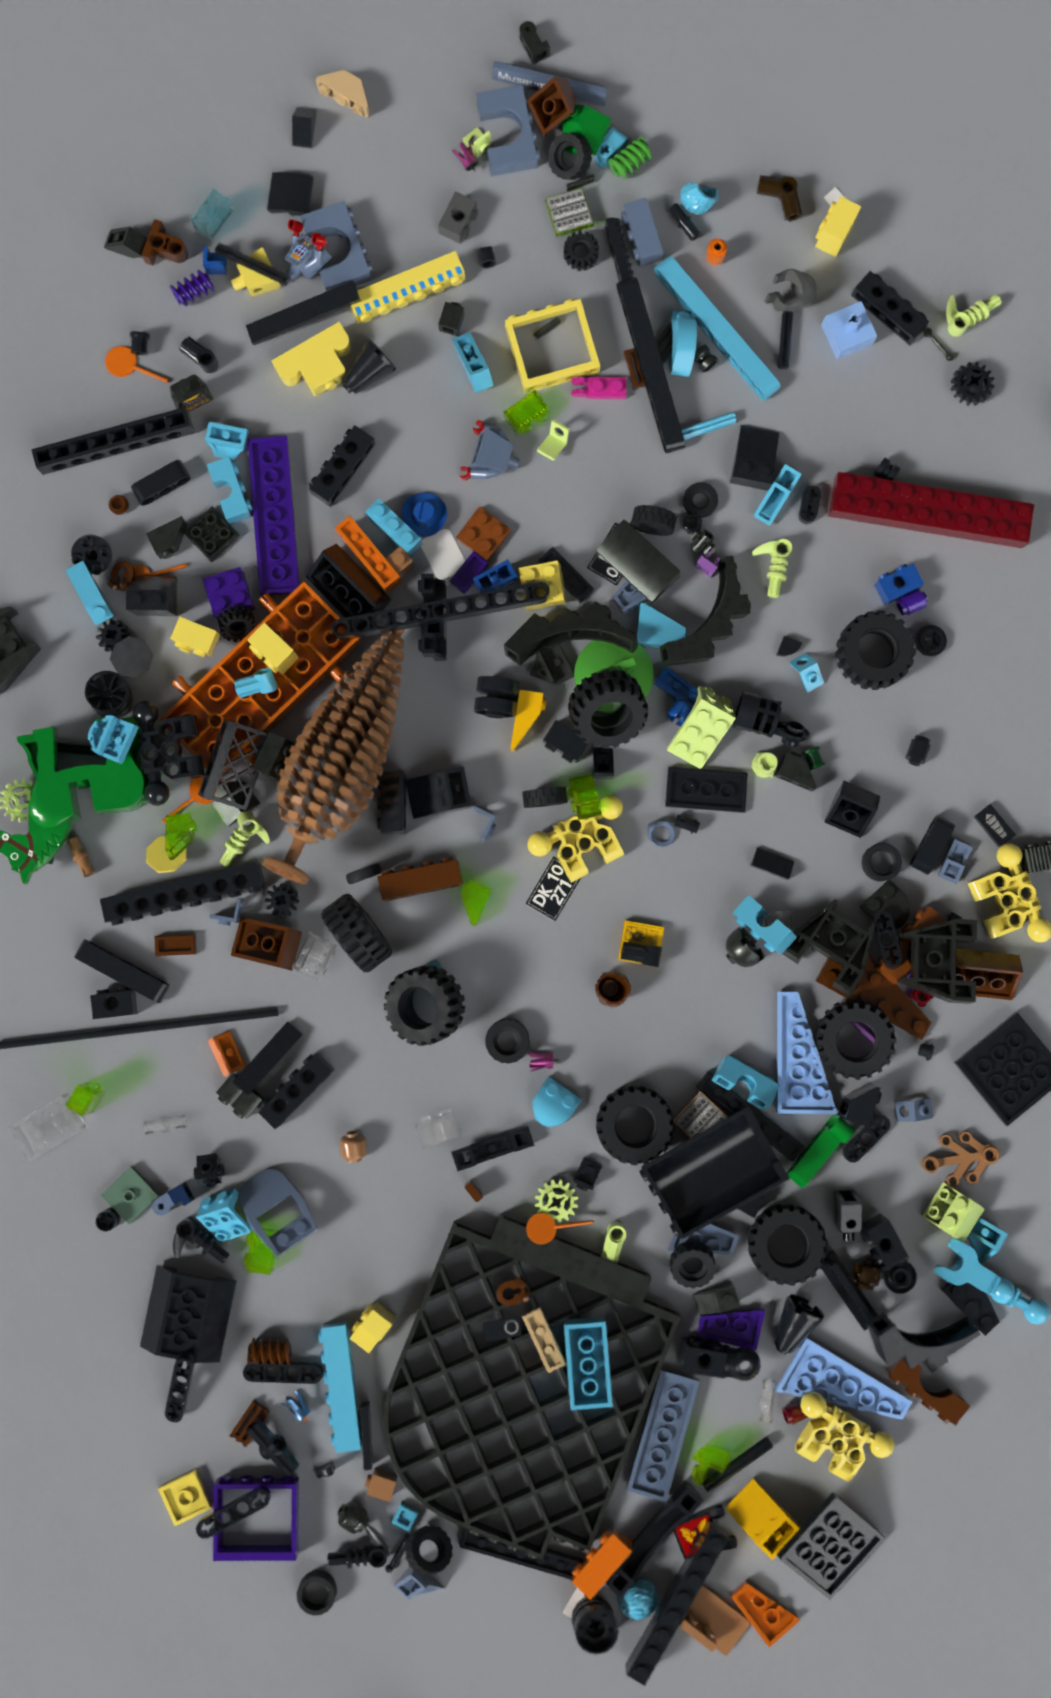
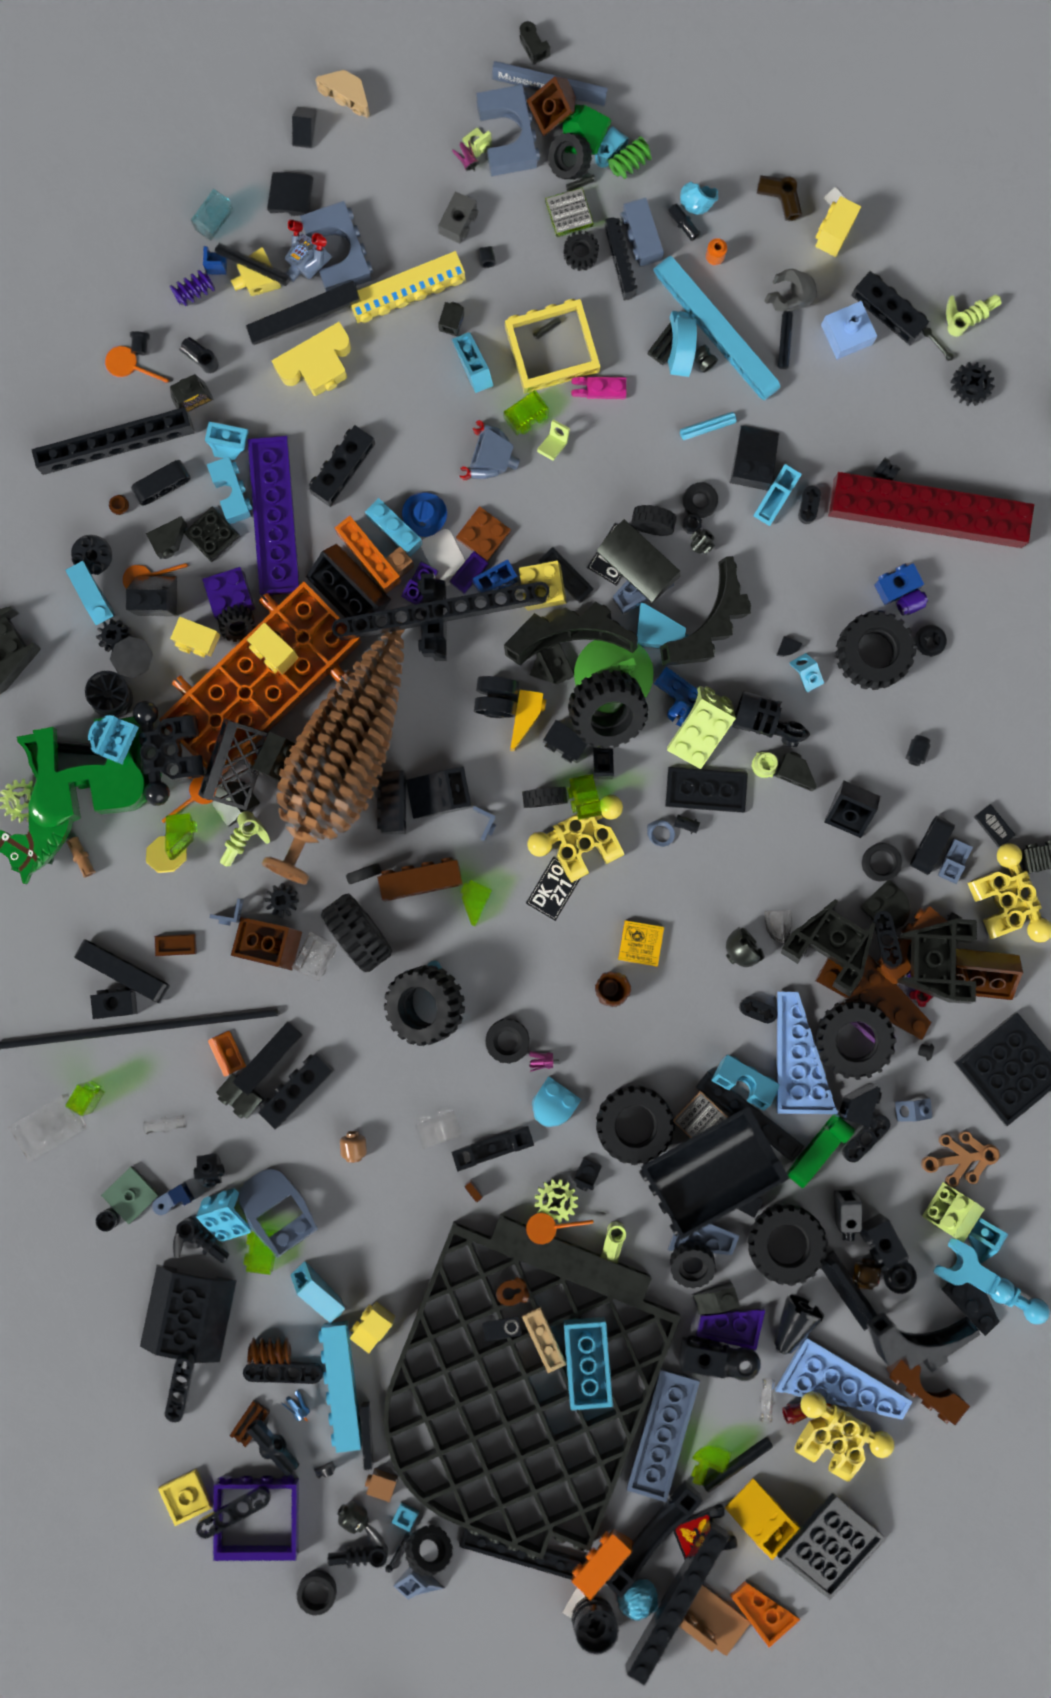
black brick [100,862,265,926] -> none
pearl dark grey slope [104,226,147,258] -> none
reddish brown piece [107,561,135,591] -> none
reddish brown tile [141,219,188,266] -> none
medium azure piece [234,668,278,698] -> none
black cone [342,339,397,394] -> none
black beam [616,277,685,454] -> none
black piece [620,942,662,967] -> none
reddish brown tile [624,348,645,390] -> none
medium lavender tile [695,551,720,578] -> none
medium azure arch [733,895,797,955] -> none
black slope [750,847,794,880] -> none
yellowish green piece [752,539,792,598] -> none
dark green bush [802,746,826,771] -> none
none -> medium azure slope [290,1261,345,1323]
none -> dark purple slope [401,561,439,605]
none -> black beam [739,998,777,1024]

